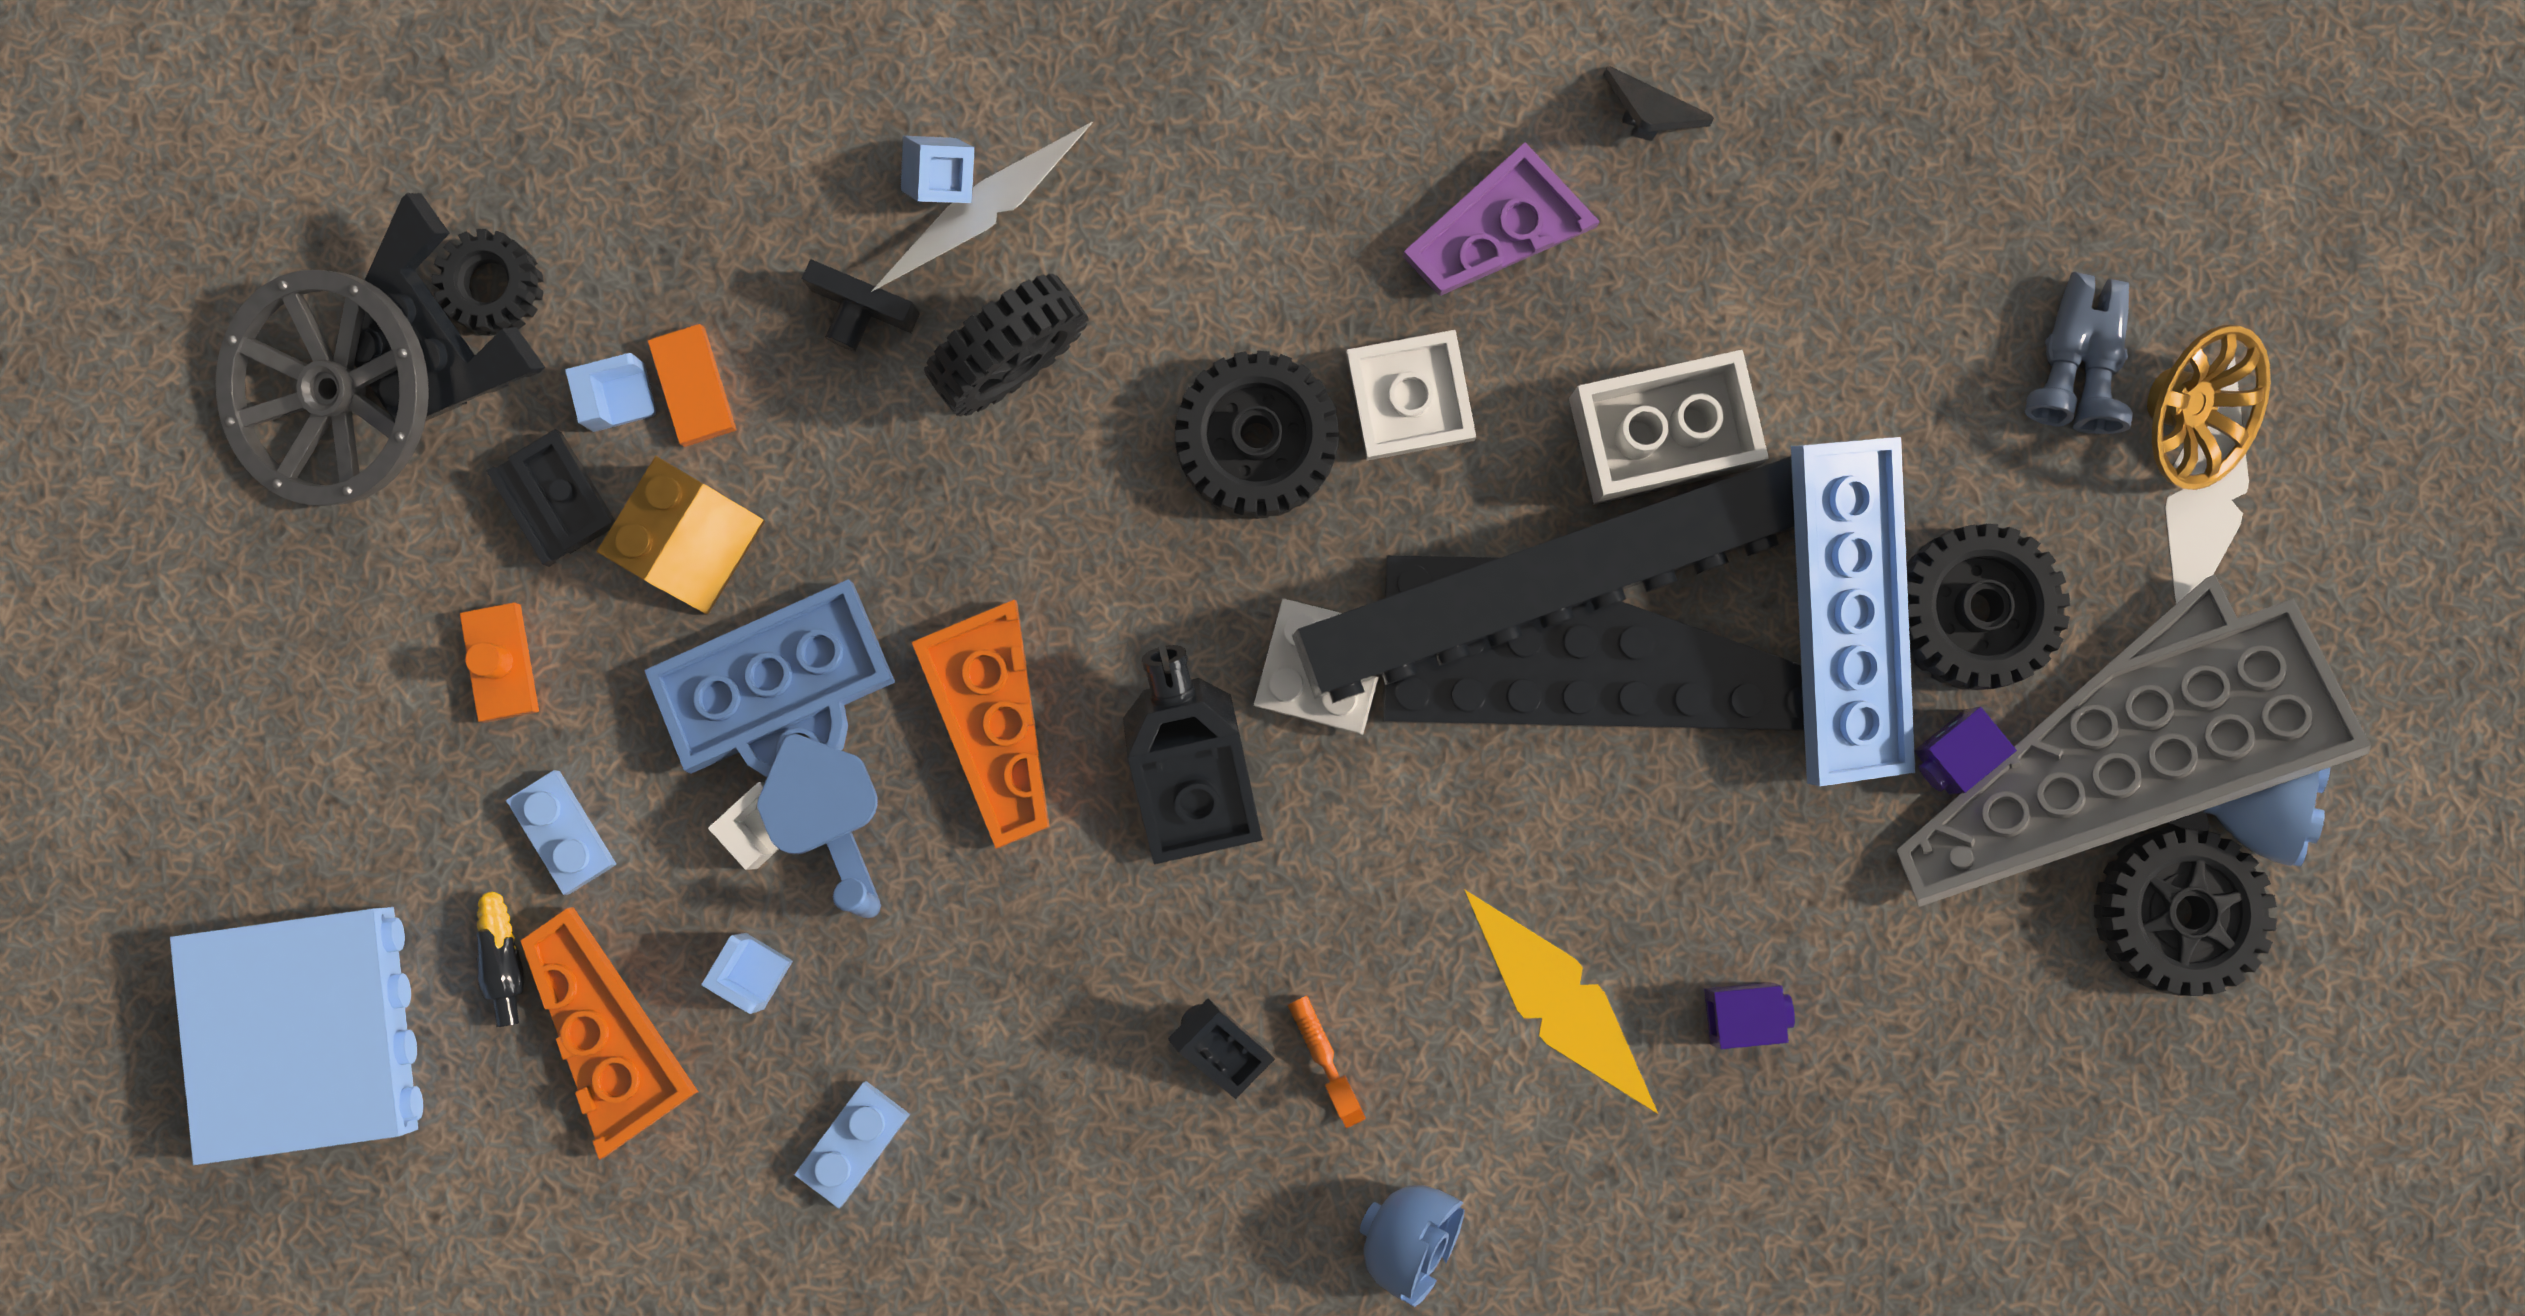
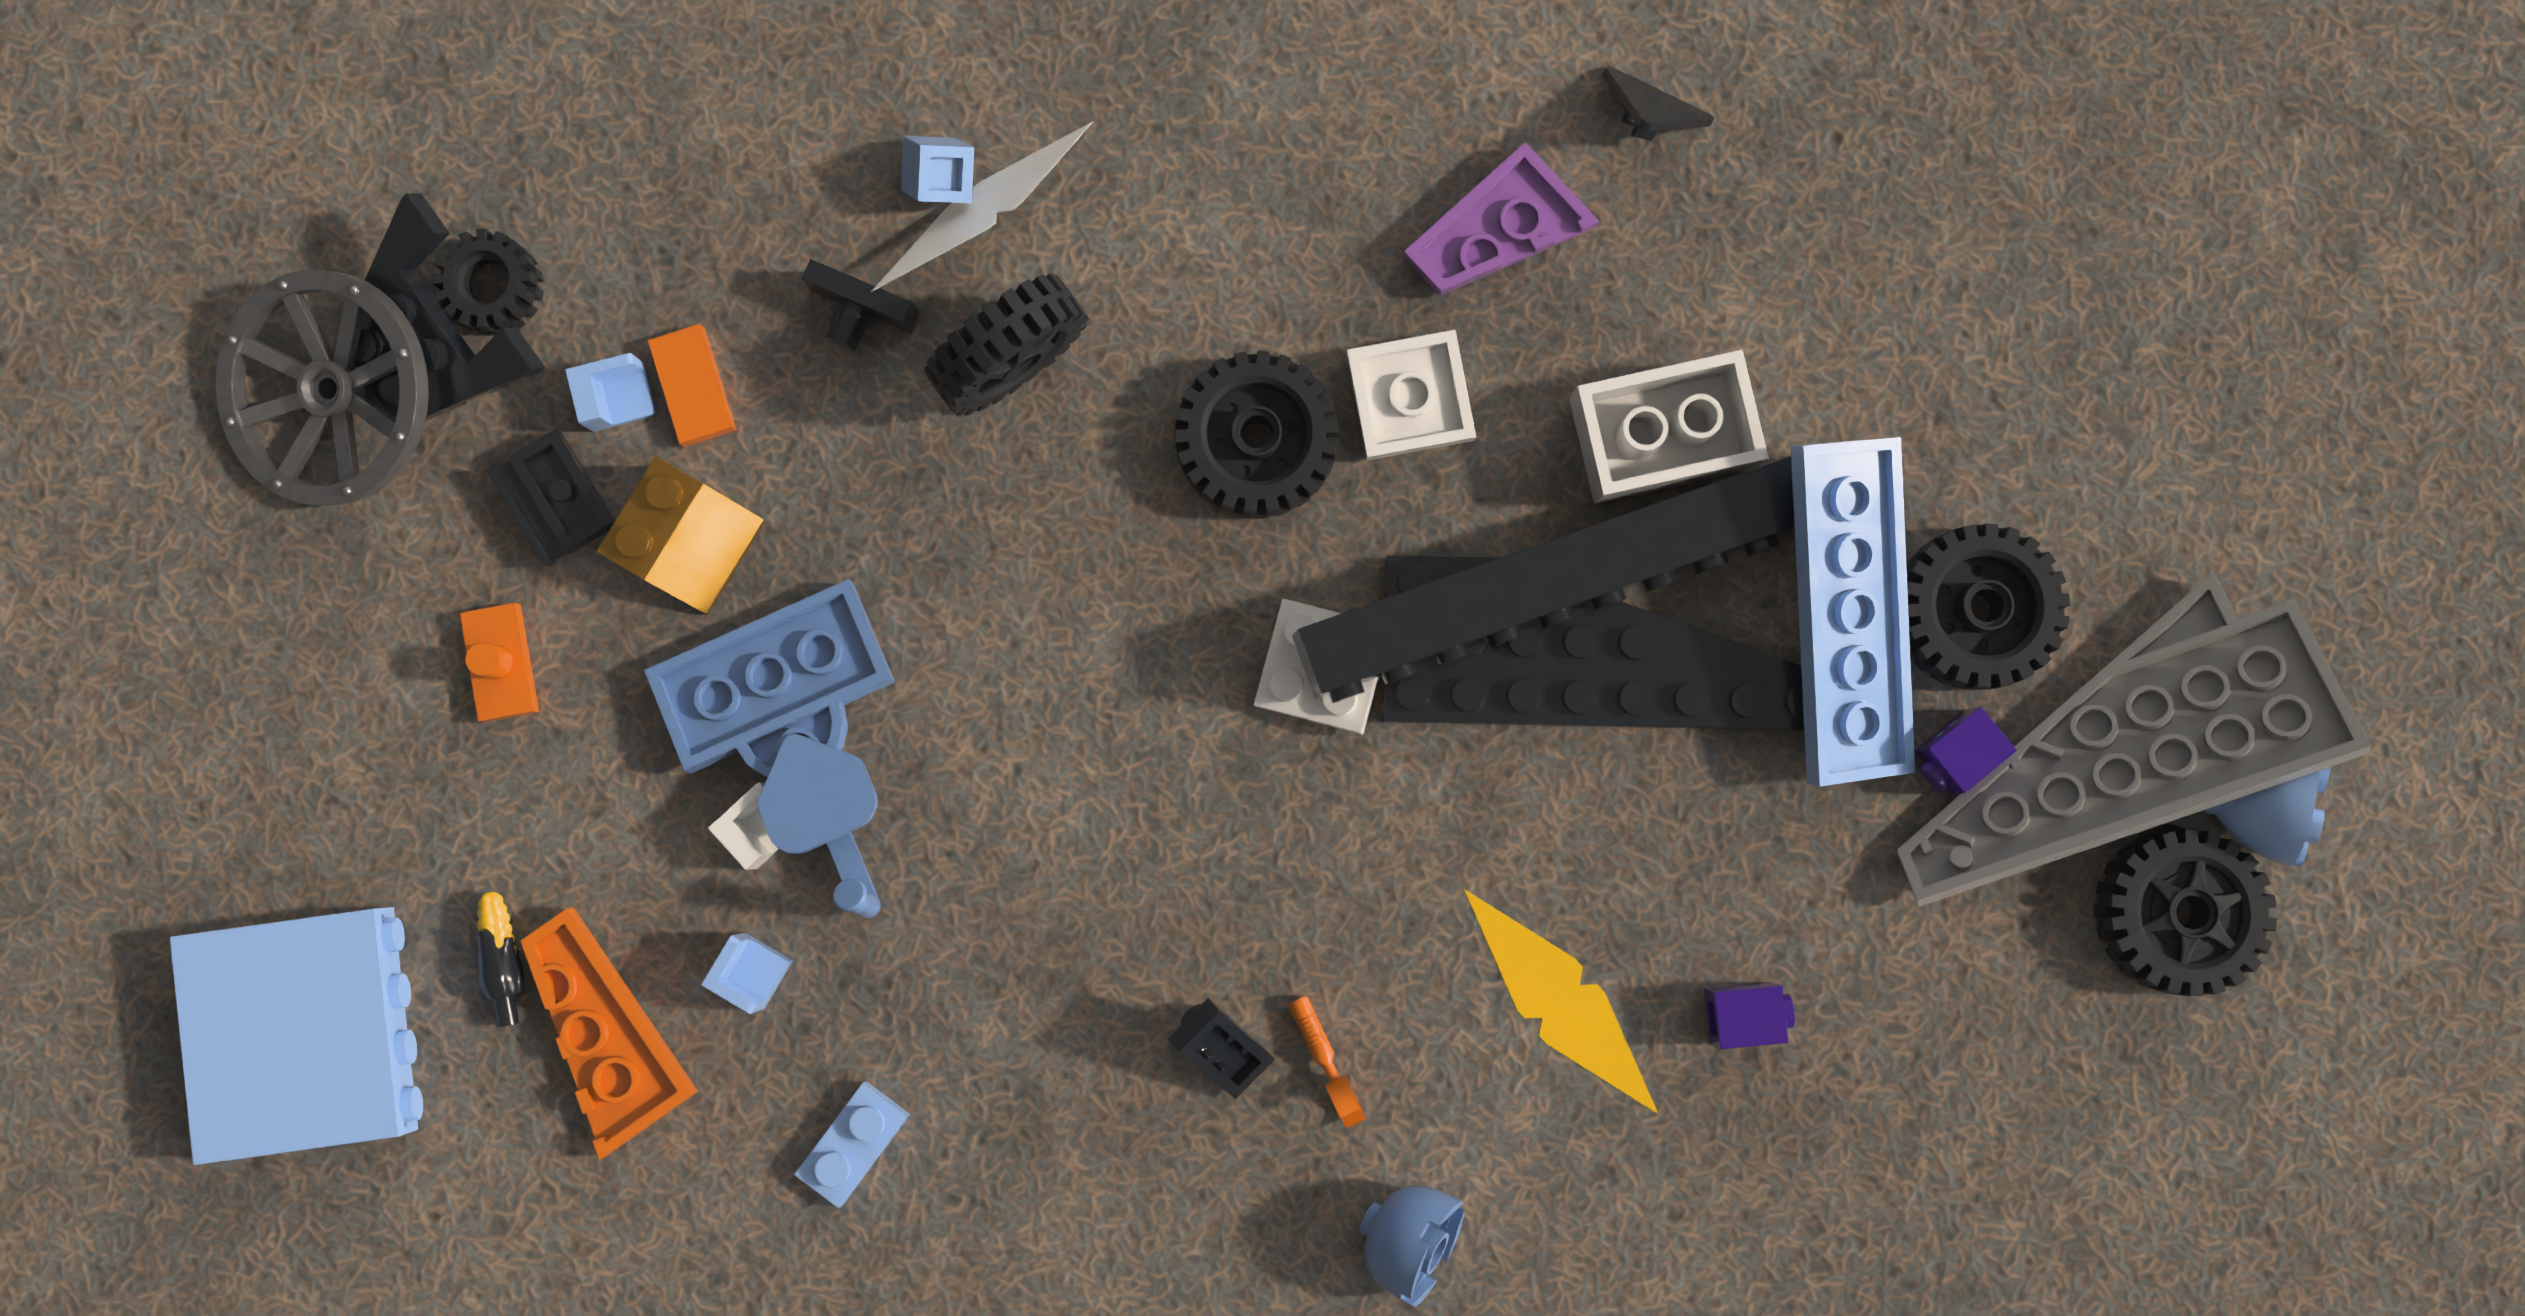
light blue plate [506,770,617,895] -> none
orange wing [912,599,1050,849] -> none
black plate [1123,645,1263,865] -> none
sand blue piece [2025,272,2133,434] -> none
pearl gold wheel [2147,325,2271,490] -> none
white sticker [2165,355,2249,604] -> none

